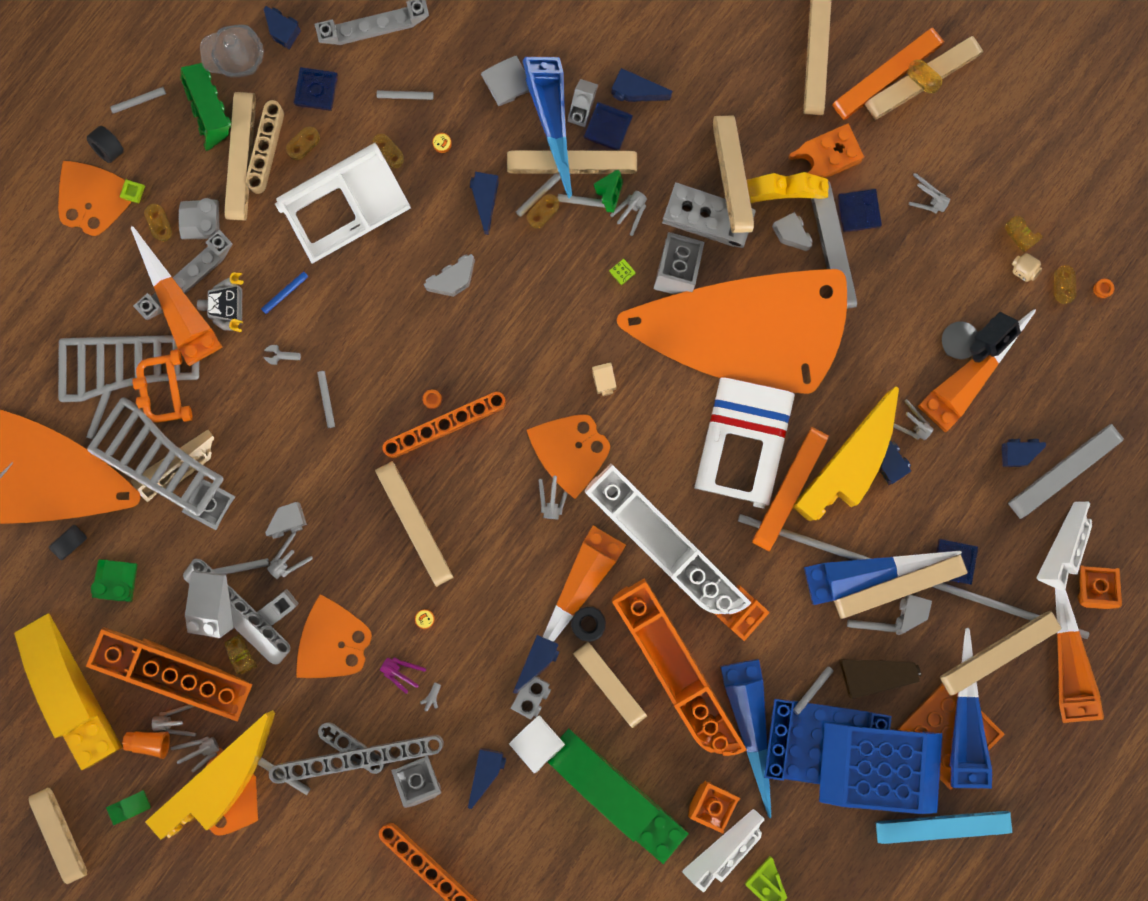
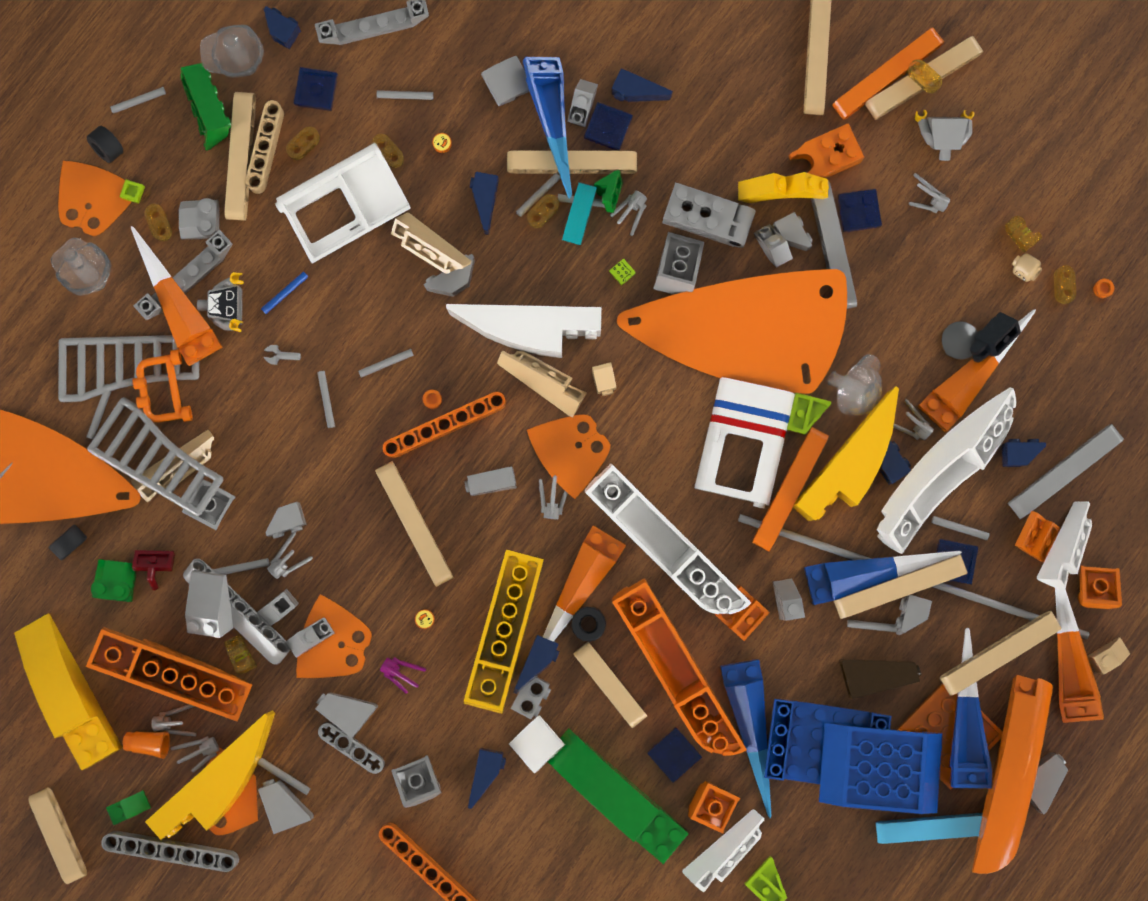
light grey beam [269,735,444,783] -> none
light grey bar [420,682,441,711] -> none
tan beam [713,115,754,233] -> none
light grey bar [793,667,834,715] -> none
none -> clear piece [51,238,112,296]
none -> light grey beam [101,831,239,872]
none -> dark red plate [132,550,175,591]
none -> light grey slope [258,779,314,834]
none -> light grey slope [286,617,335,658]
none -> light grey slope [315,692,378,738]
none -> light grey piece [358,349,414,378]
none -> tan wedge [391,213,471,274]
none -> white slope [446,304,601,358]
none -> yellow slope [464,550,544,714]
none -> light grey slope [465,467,517,496]
none -> tan wedge [497,351,586,417]
none -> teal slope [562,182,597,245]
none -> clear blue plate [647,727,702,783]
none -> light grey slope [754,224,793,268]
none -> light grey slope [773,578,805,621]
none -> lime wing [787,393,831,435]
none -> clear piece [827,354,882,416]
none -> white slope [877,387,1016,554]
none -> light grey torso [915,110,974,161]
none -> light grey piece [931,516,989,540]
none -> orange slope [972,675,1053,874]
none -> orange slope [1015,511,1061,563]
none -> light grey slope [1030,752,1068,815]
none -> tan slope [1087,637,1130,675]

